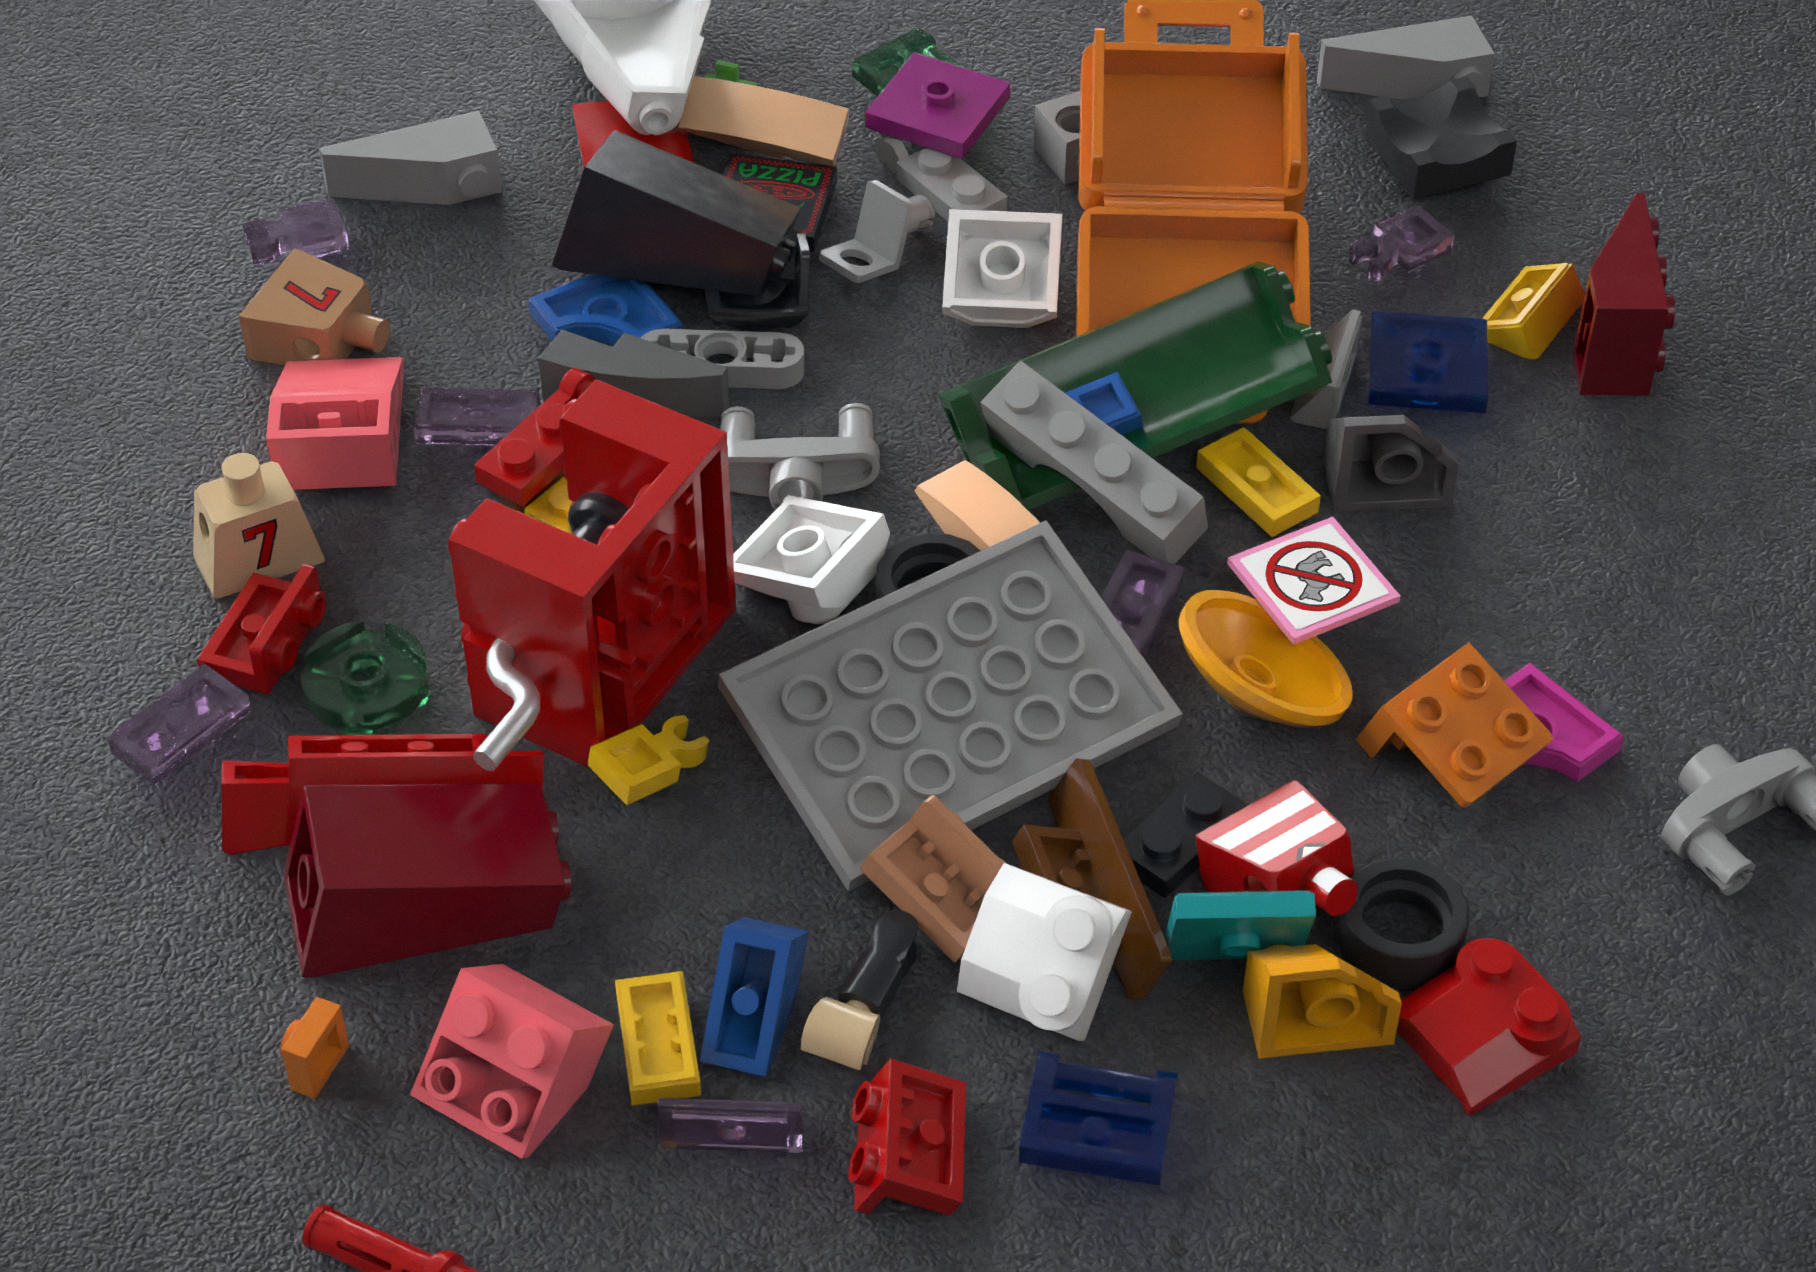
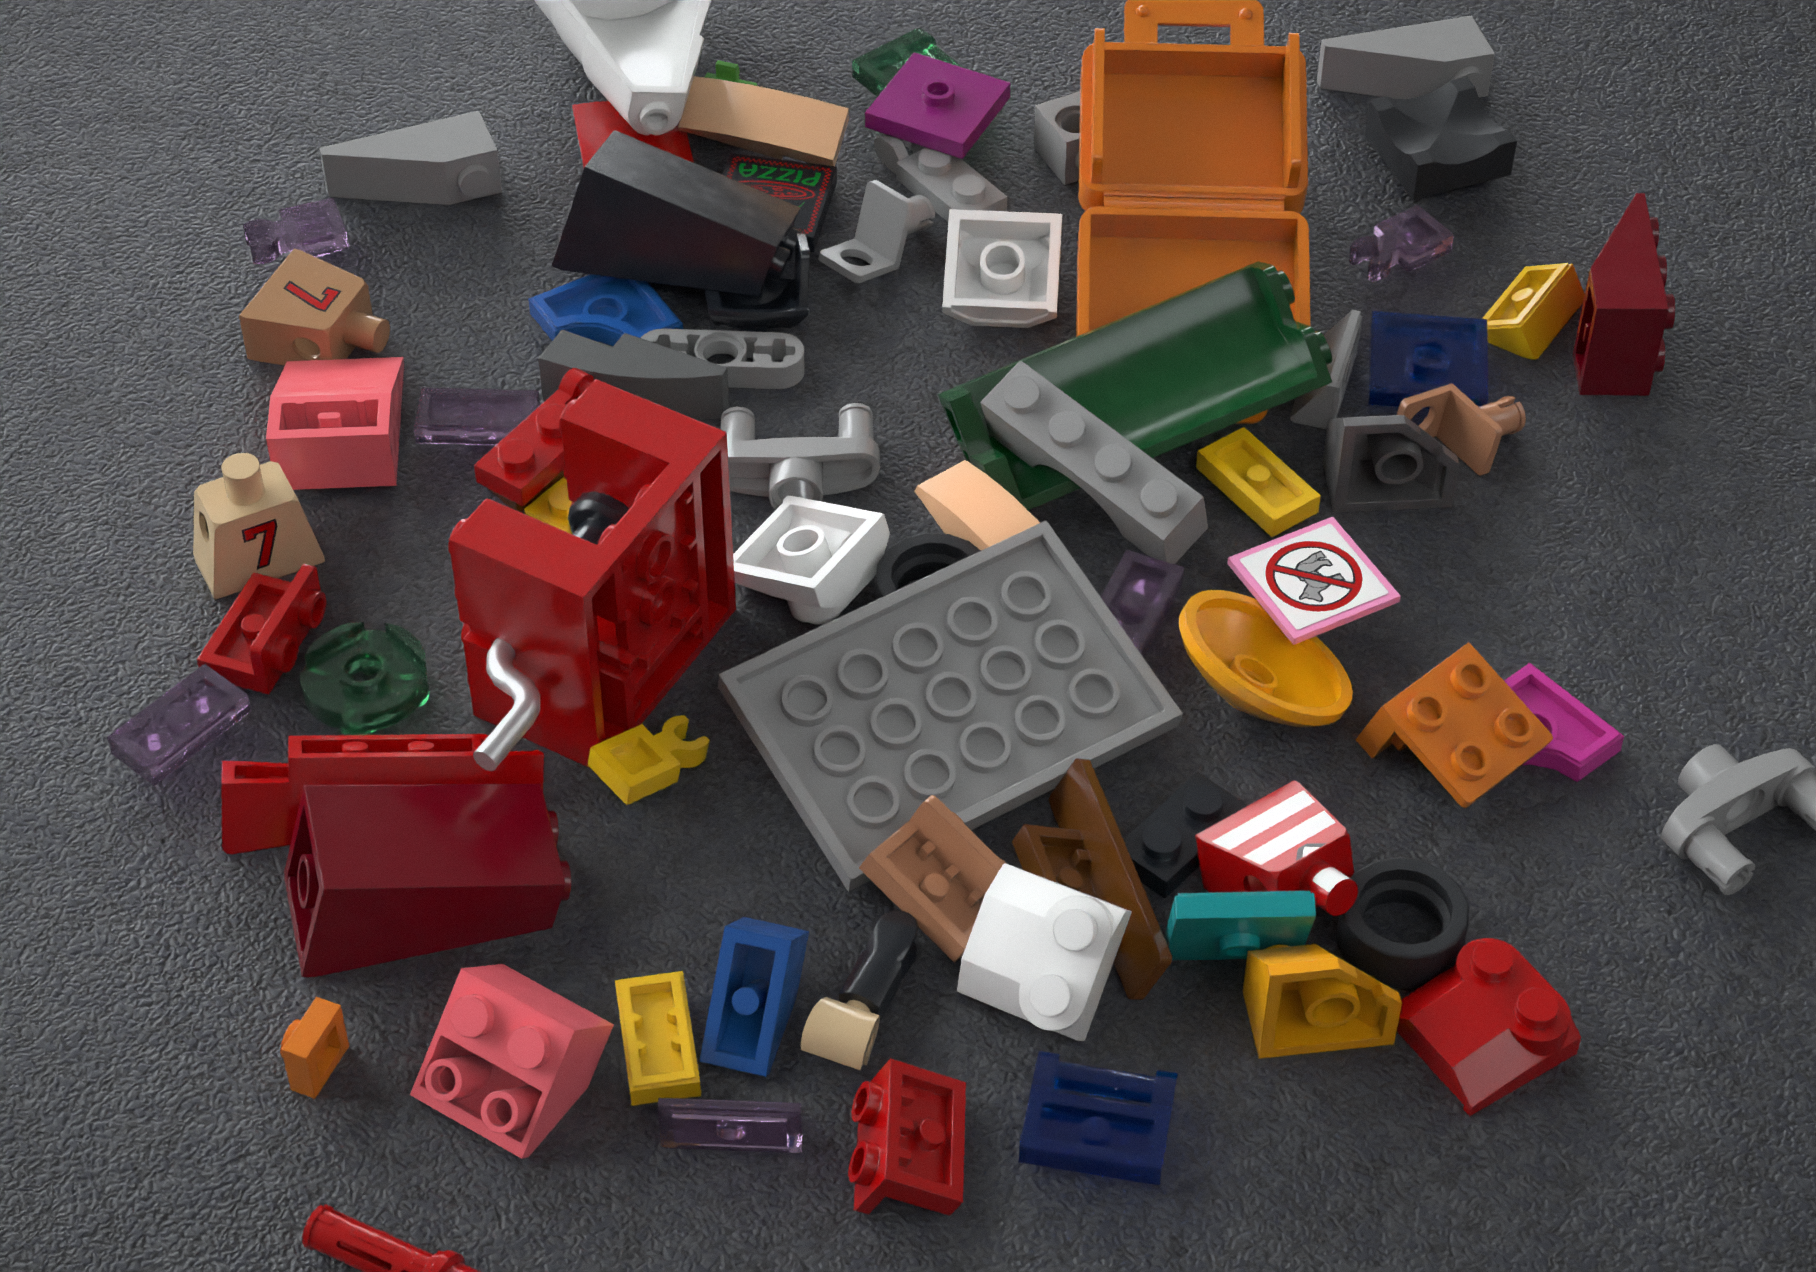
blue tile [1065,372,1143,435] -> none
none -> nougat bracket [1397,383,1526,476]

